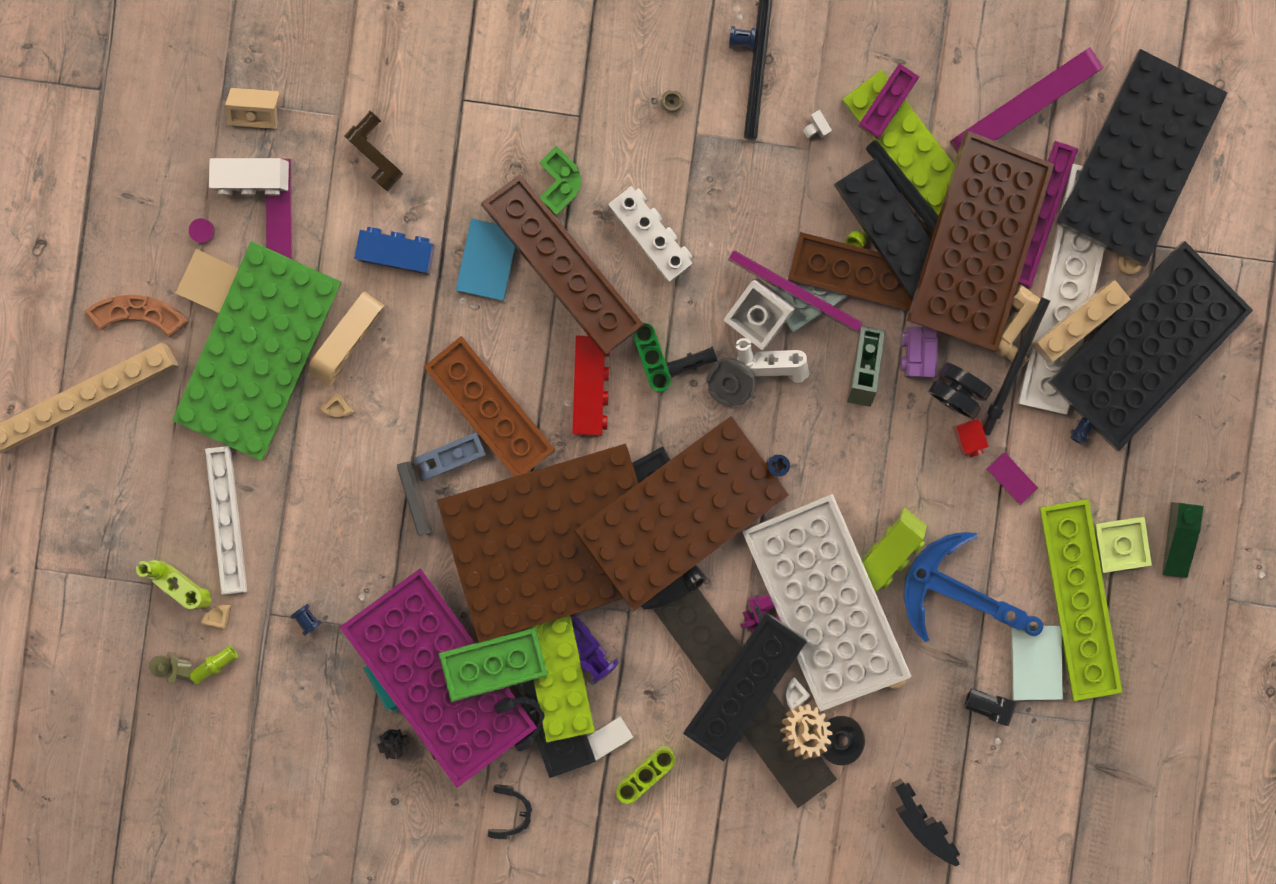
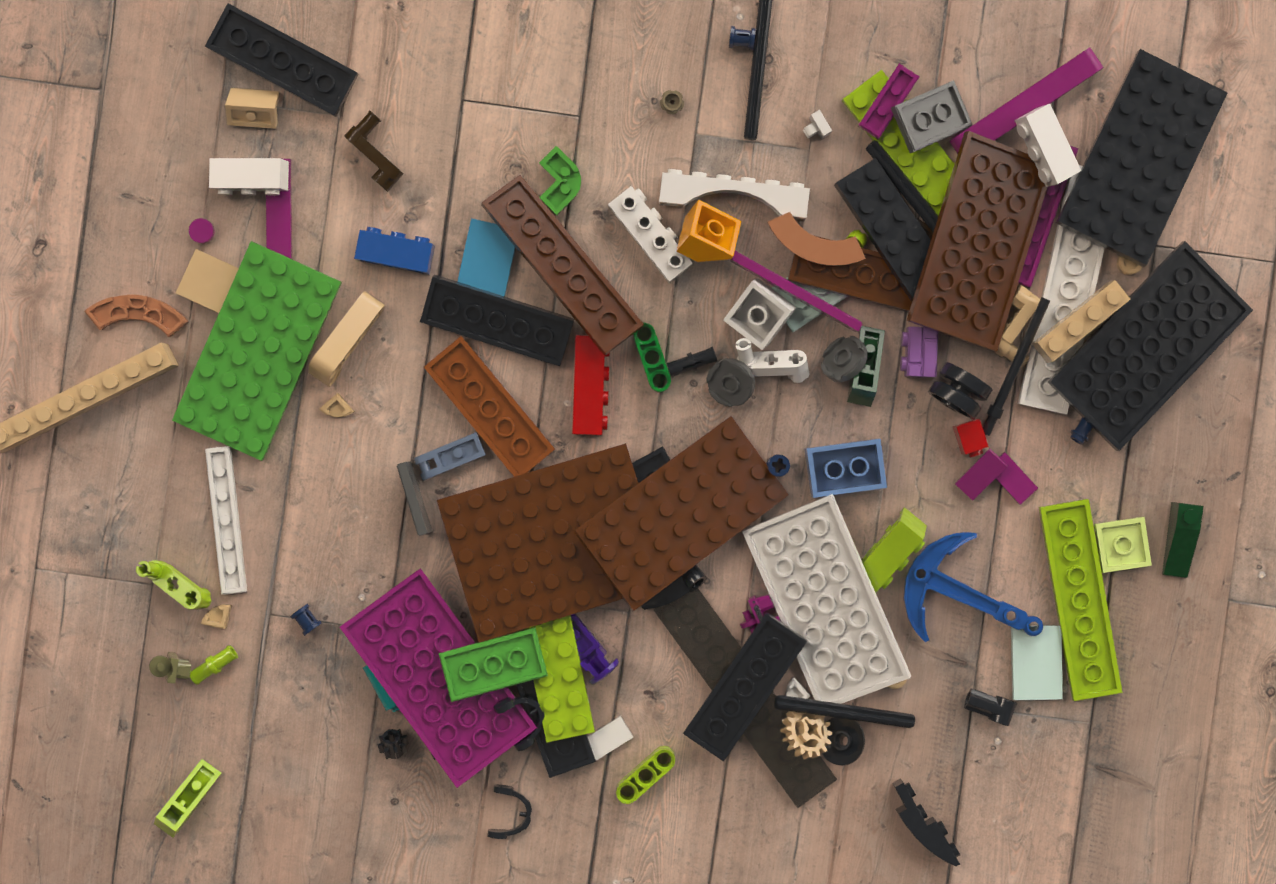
none -> lime slope [154,759,221,838]
none -> black plate [205,3,359,117]
none -> black plate [420,274,575,366]
none -> white arch [659,169,810,221]
none -> light orange slope [676,200,741,262]
none -> nougat tile [767,212,866,265]
none -> black axle [774,695,915,728]
none -> medium blue brick [804,439,887,498]
none -> dark grey tile [821,336,867,382]
none -> tile [891,80,973,153]
none -> magenta tile [955,448,1008,501]
none -> white brick [1015,104,1081,187]

